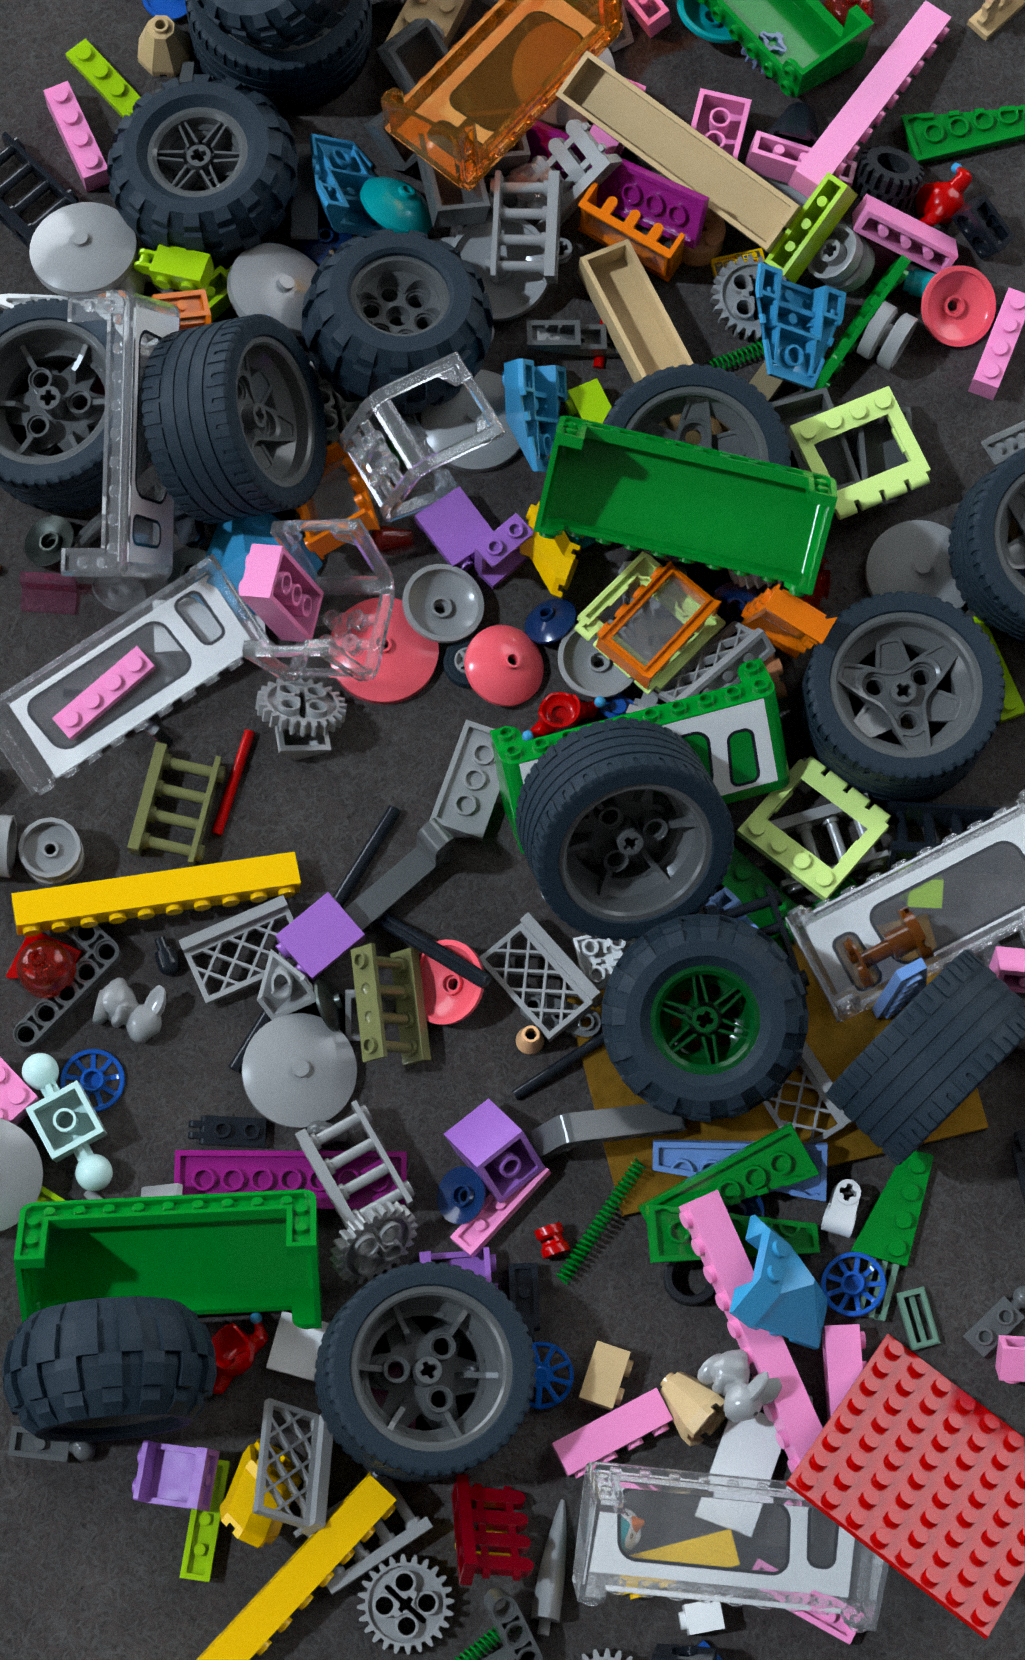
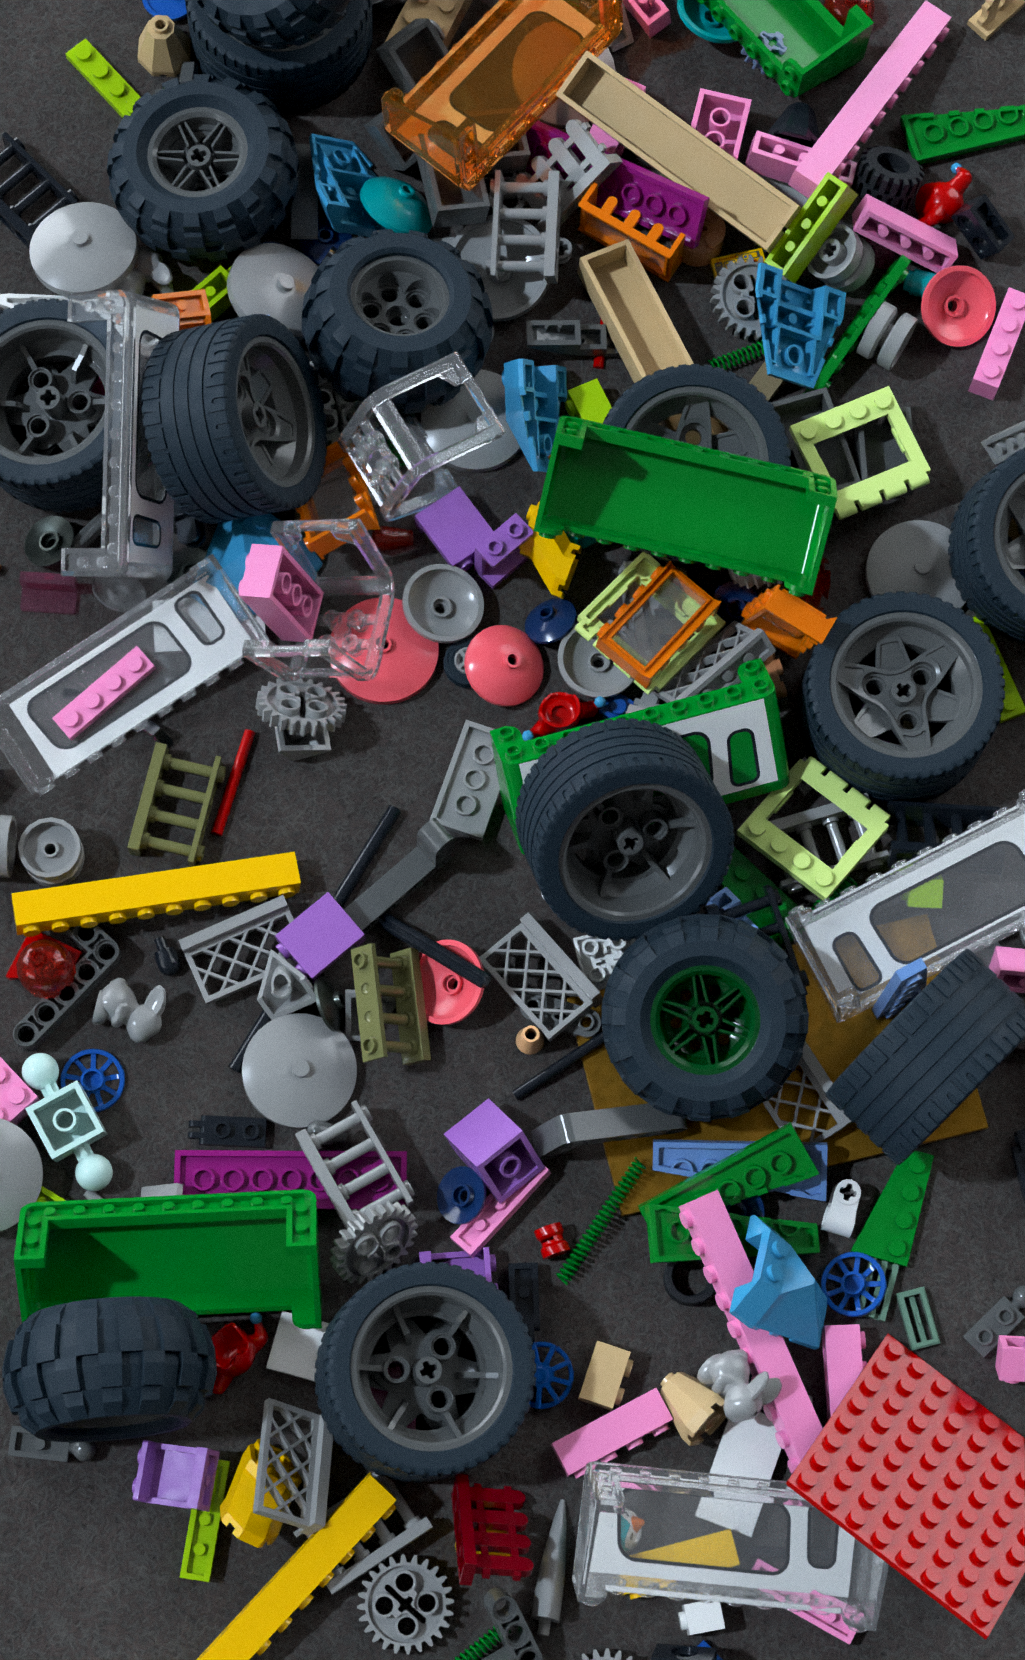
bright pink brick [43,81,110,192] -> none
lime brick [133,244,215,291] -> none
clear dish [504,163,549,209] -> none
reddish brown piece [842,906,934,989] -> none

